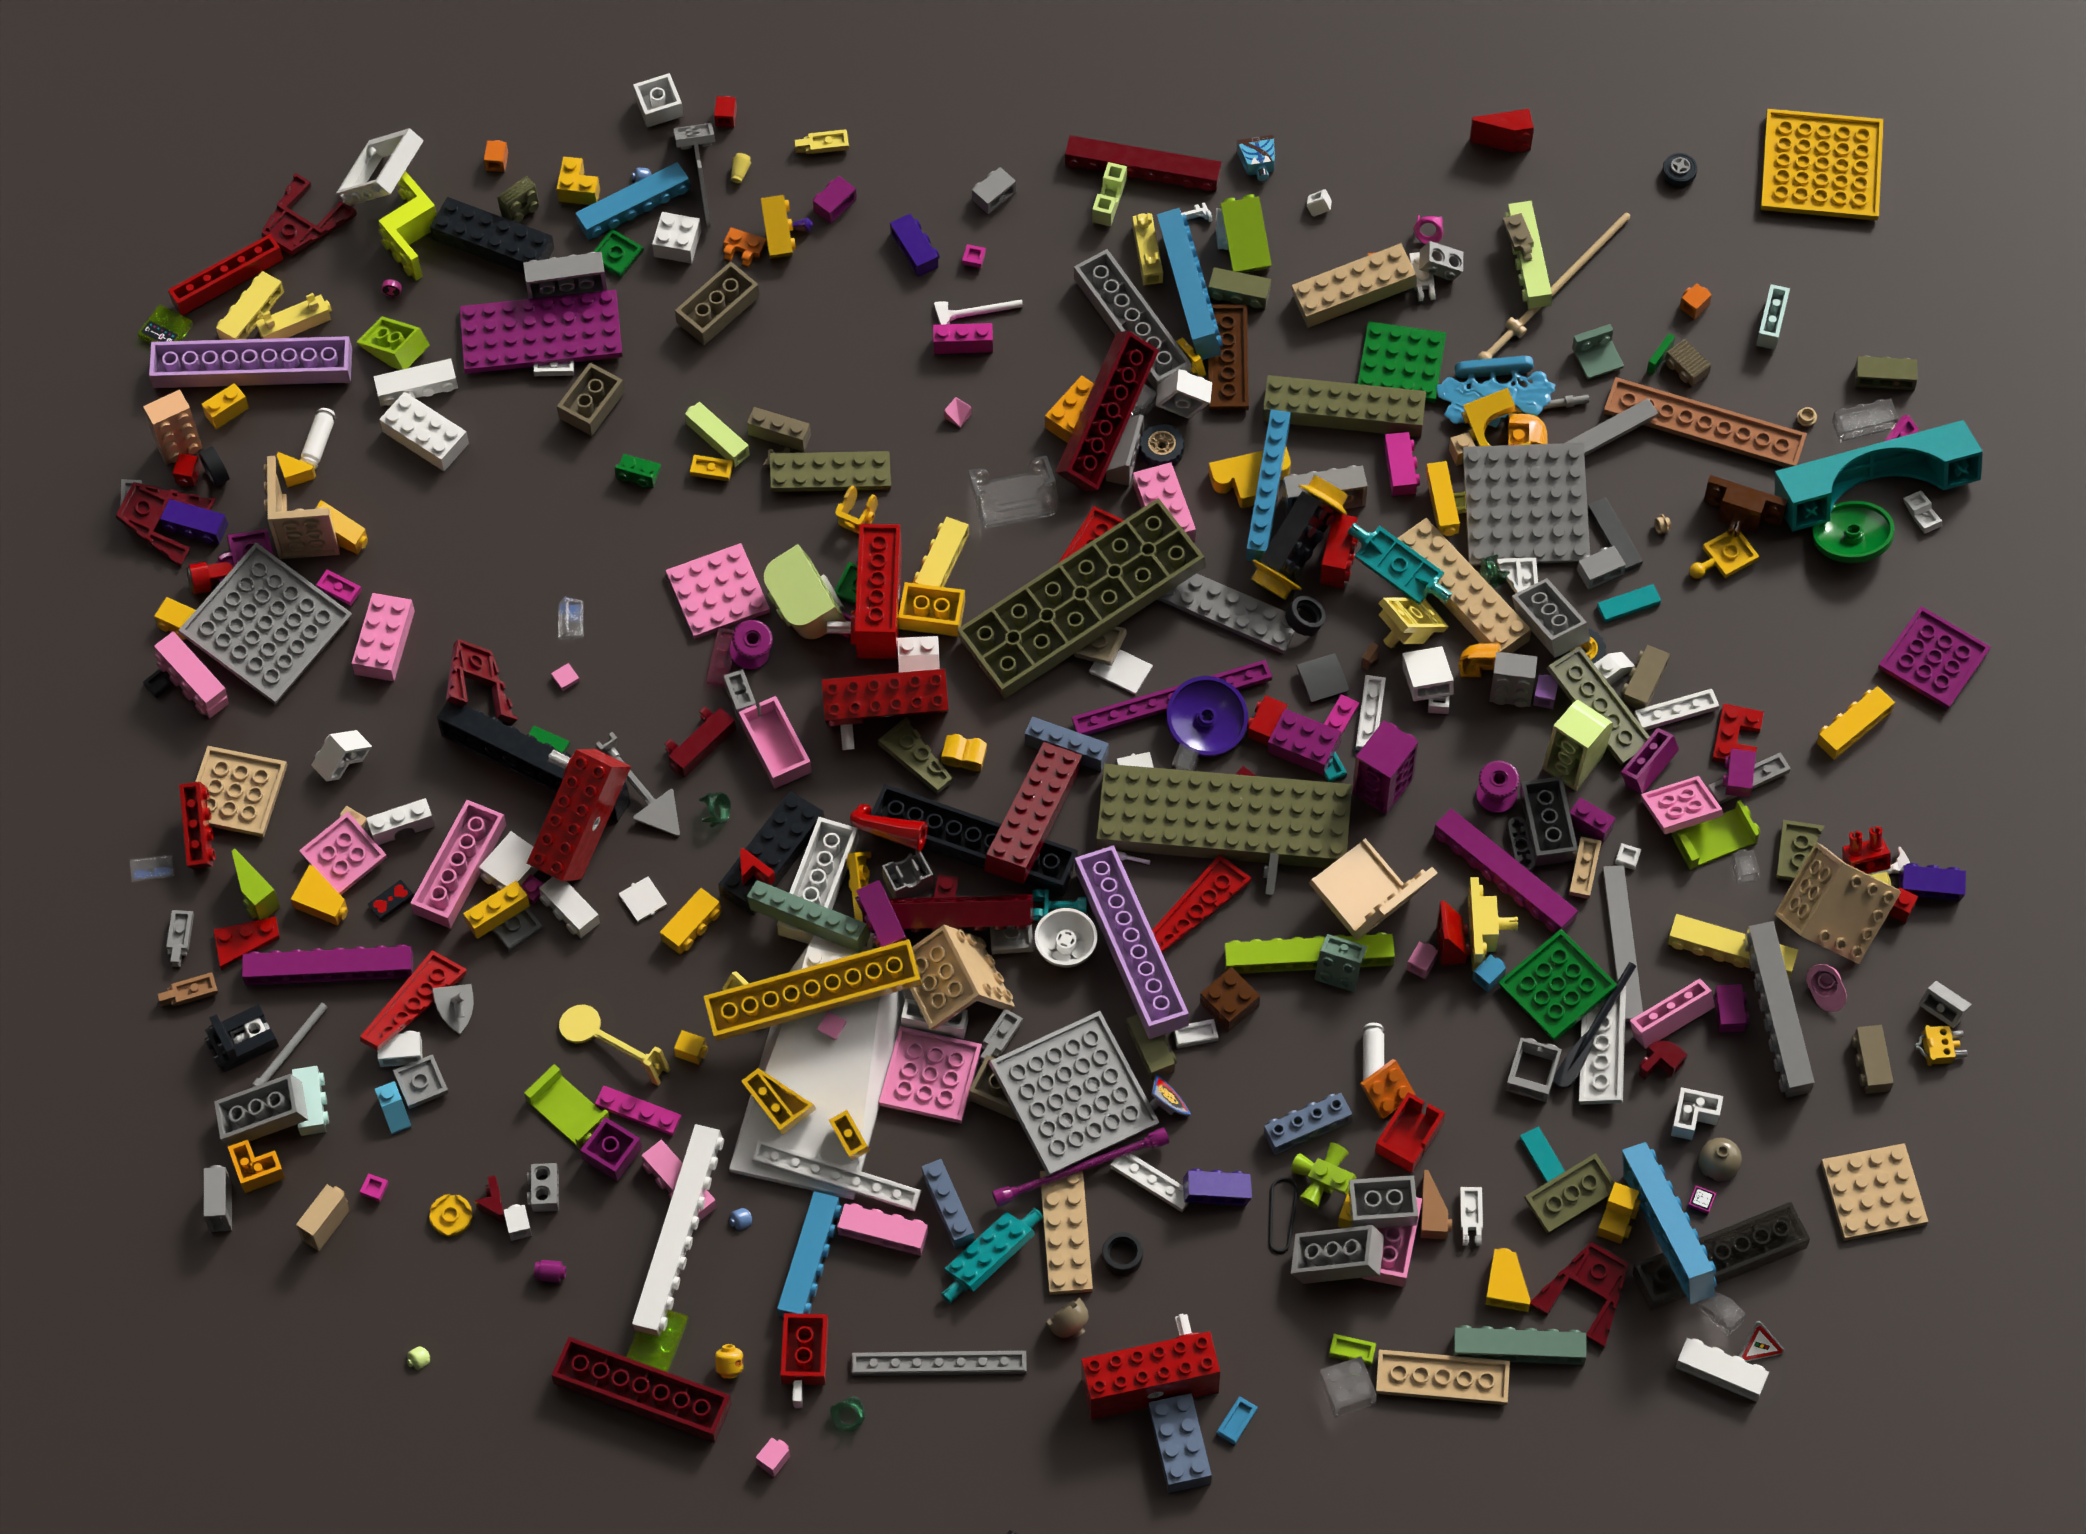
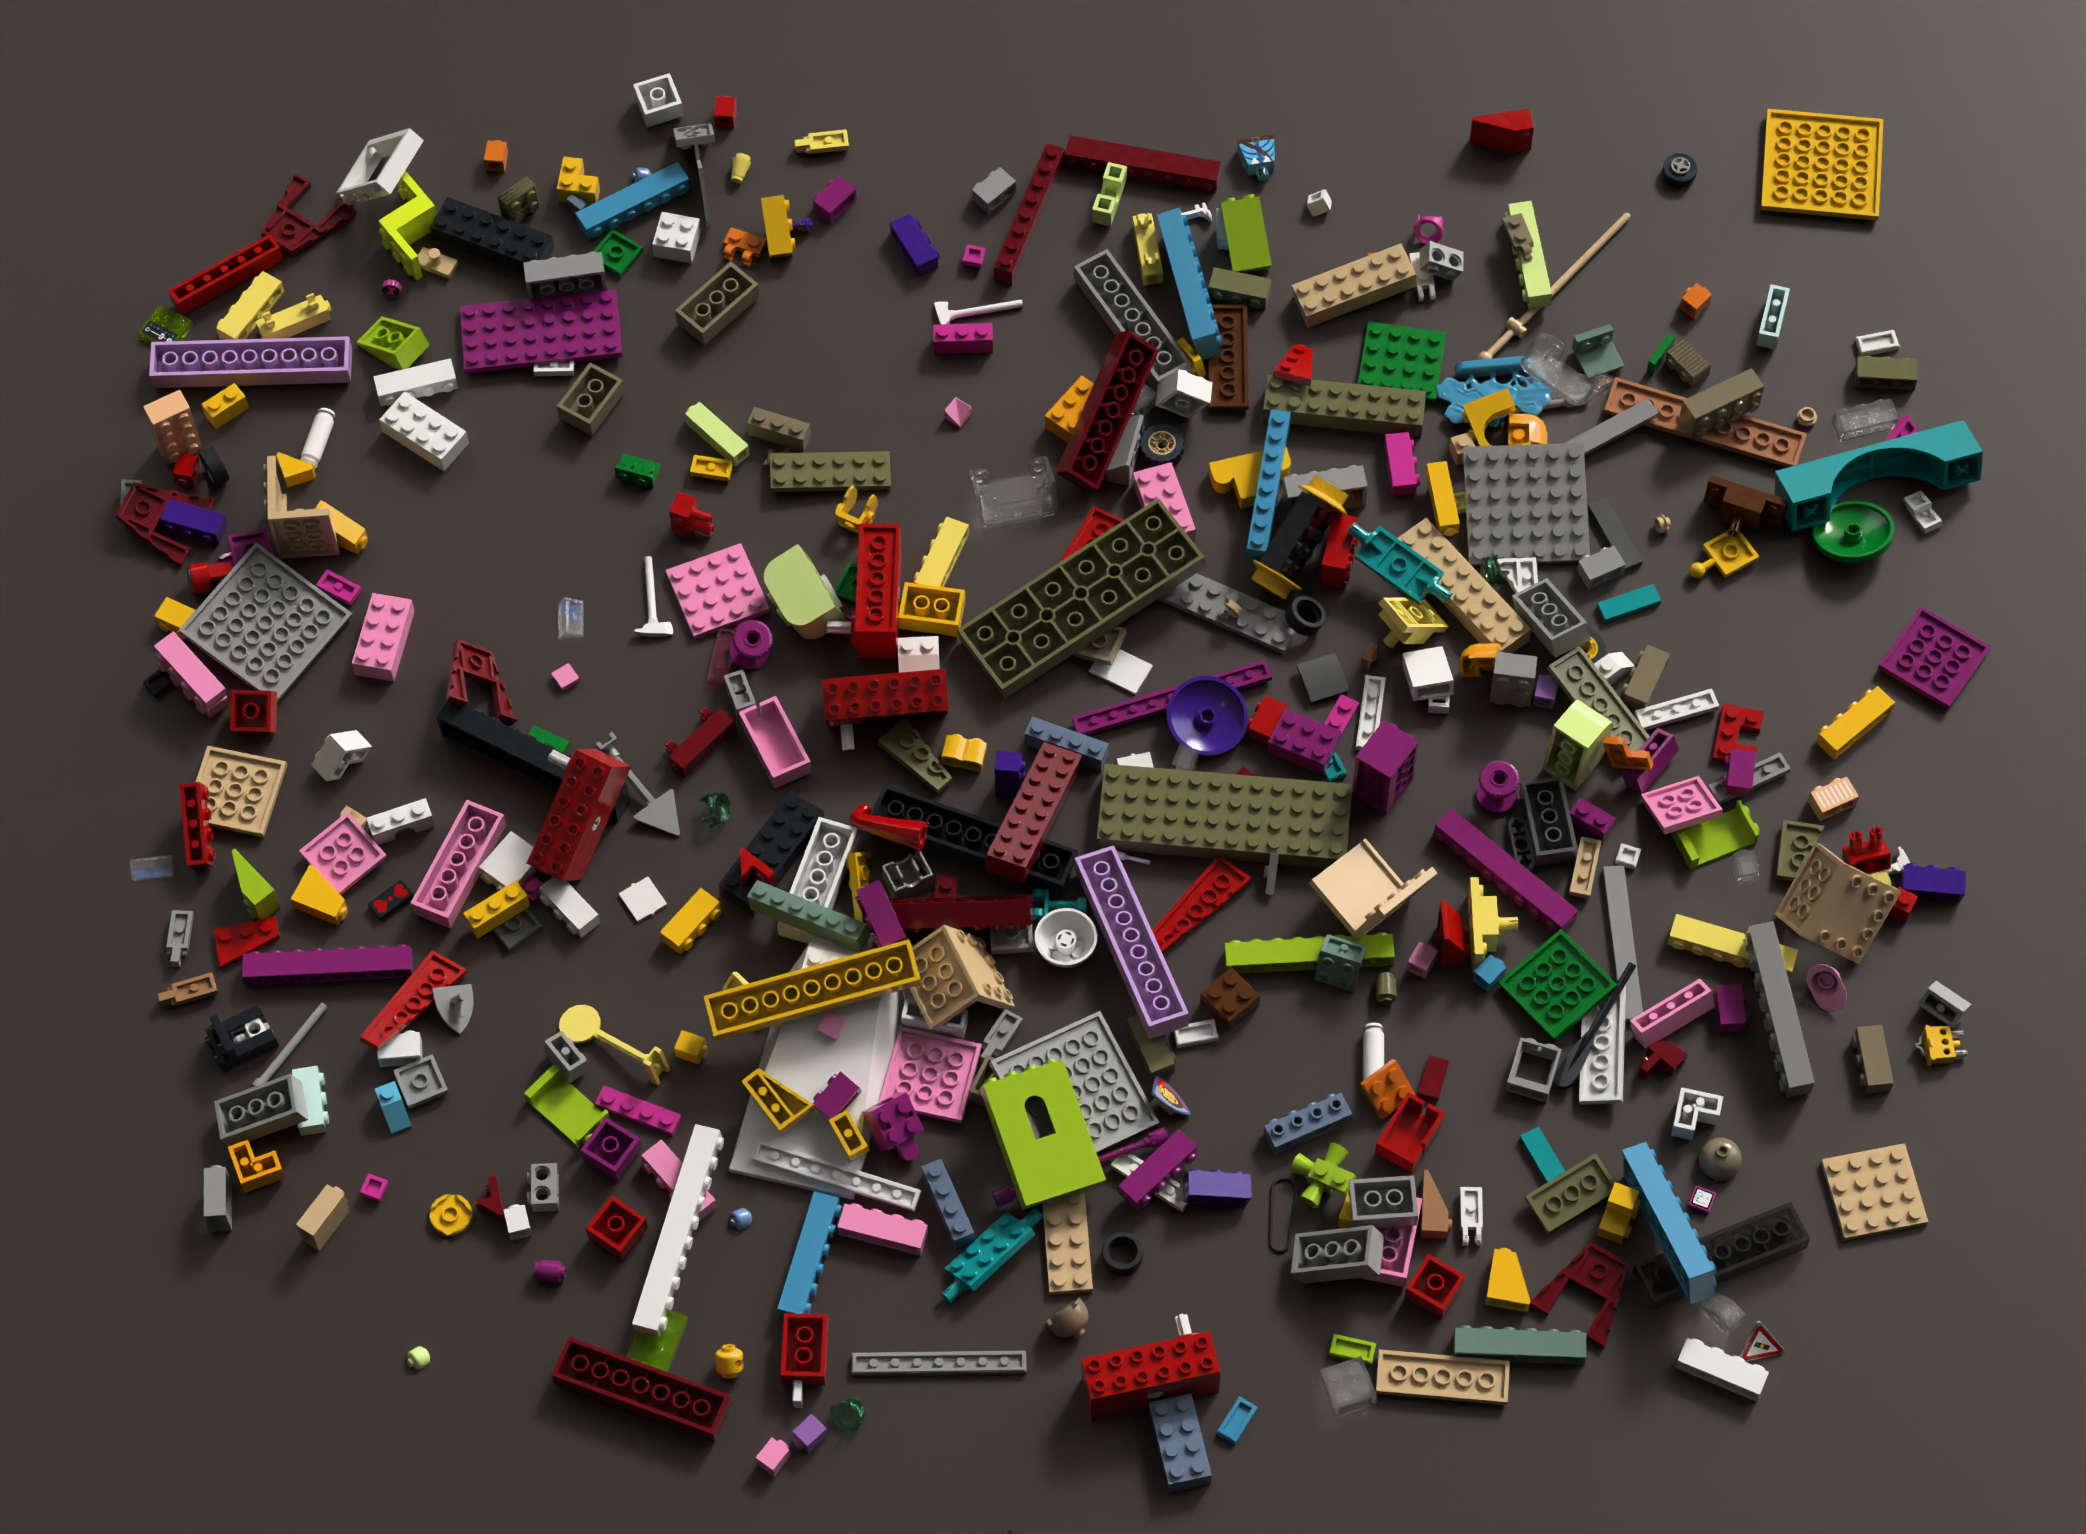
none -> red brick [230,690,277,733]
none -> tan tile [418,247,458,280]
none -> light grey brick [544,1031,588,1084]
none -> sand blue plate [567,194,587,215]
none -> red brick [586,1196,648,1261]
none -> white piece [634,556,673,637]
none -> red brick [669,492,715,537]
none -> medium lavender brick [792,1414,828,1453]
none -> magenta brick [812,1071,862,1119]
none -> magenta brick [862,1092,924,1161]
none -> lime panel [980,1058,1106,1210]
none -> dark red brick [994,143,1065,285]
none -> dark purple brick [994,751,1026,799]
none -> magenta brick [1118,1130,1197,1210]
none -> tan plate [1224,600,1243,618]
none -> red wing [1273,344,1313,386]
none -> olive brick [1375,972,1397,1005]
none -> red brick [1404,1254,1465,1319]
none -> dark red tile [1418,1055,1450,1101]
none -> clear windscreen [1521,332,1615,406]
none -> orange plate [1603,736,1653,770]
none -> dark tan brick [1679,368,1764,439]
none -> light nougat brick [1808,777,1859,821]
none -> white tile [1855,330,1899,356]

